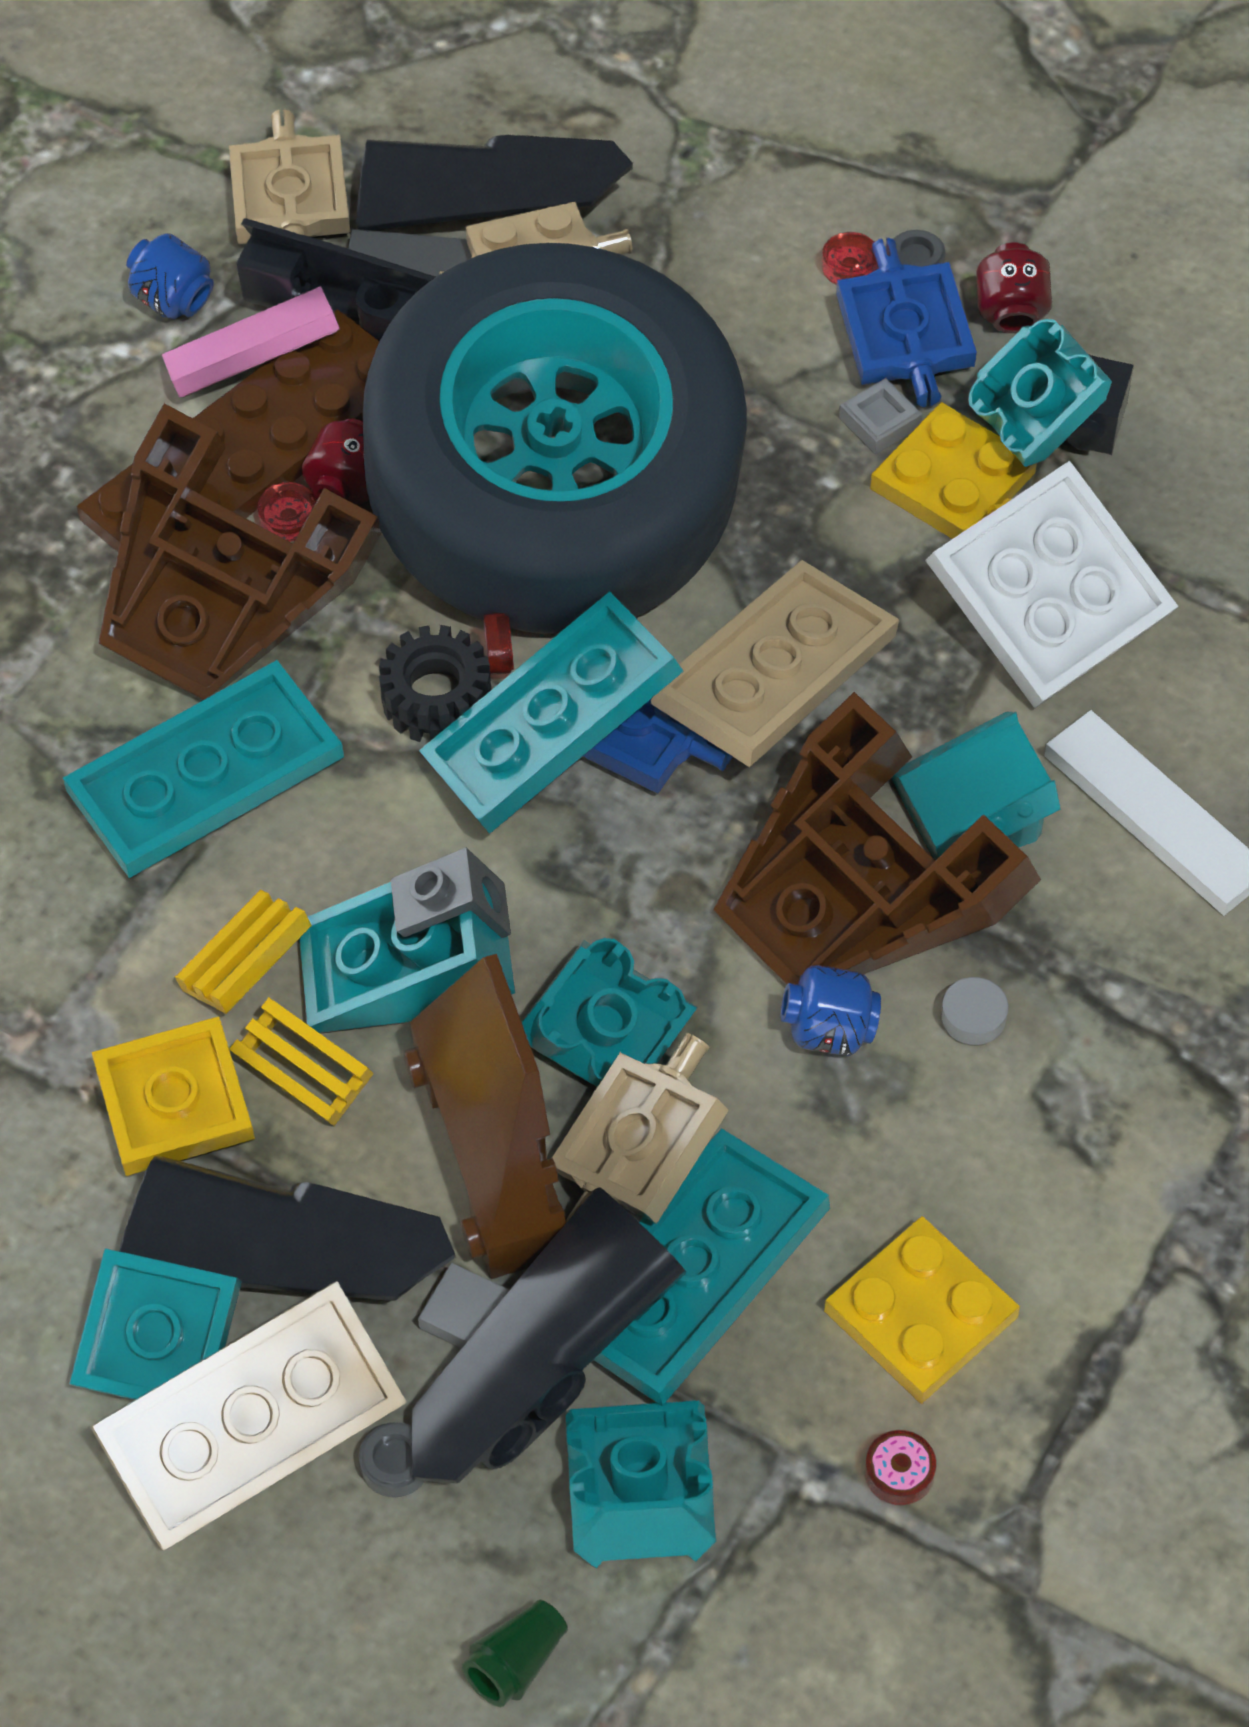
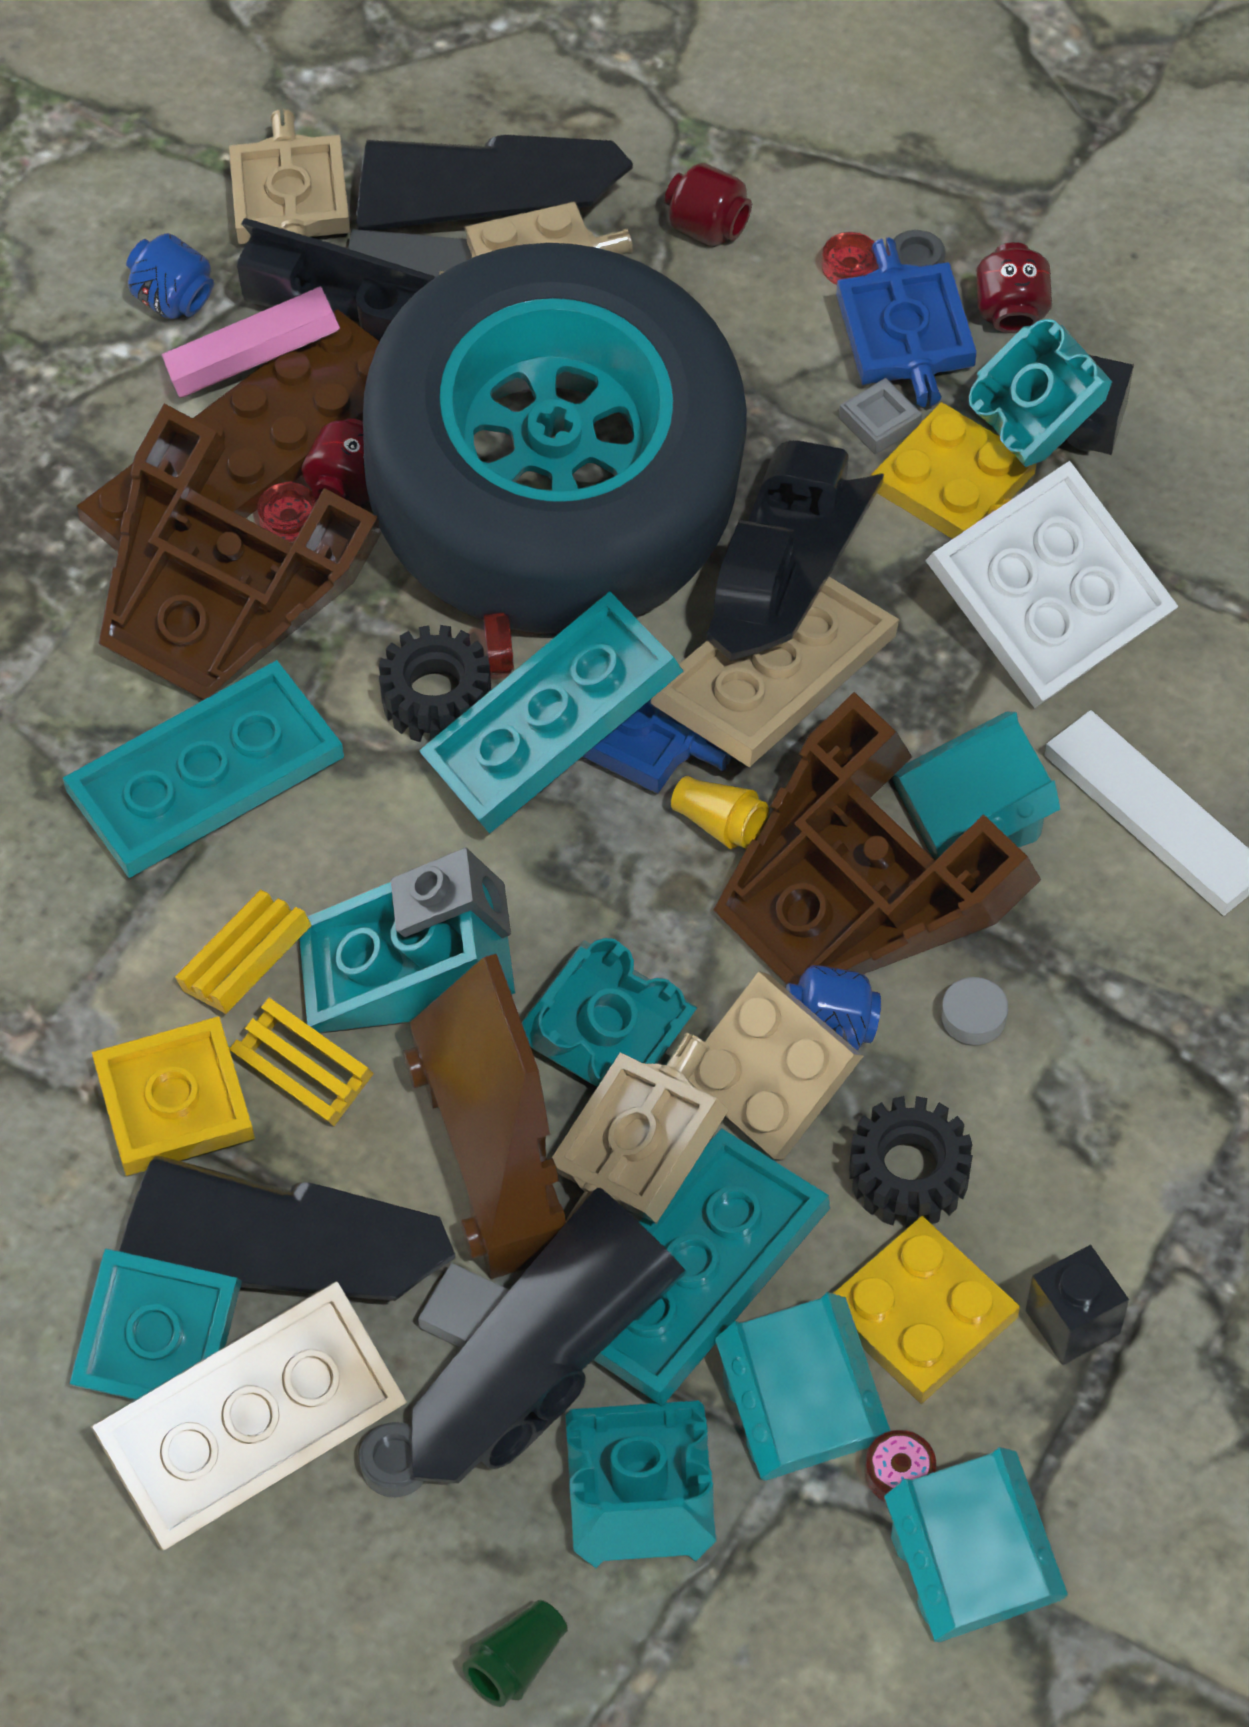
none -> dark red head [664,163,752,247]
none -> yellow cone [671,776,769,849]
none -> tan plate [688,971,864,1160]
none -> black panel [707,440,884,661]
none -> teal slope [715,1292,892,1481]
none -> black tyre [849,1096,973,1228]
none -> teal slope [884,1447,1068,1643]
none -> black brick [1025,1244,1129,1365]

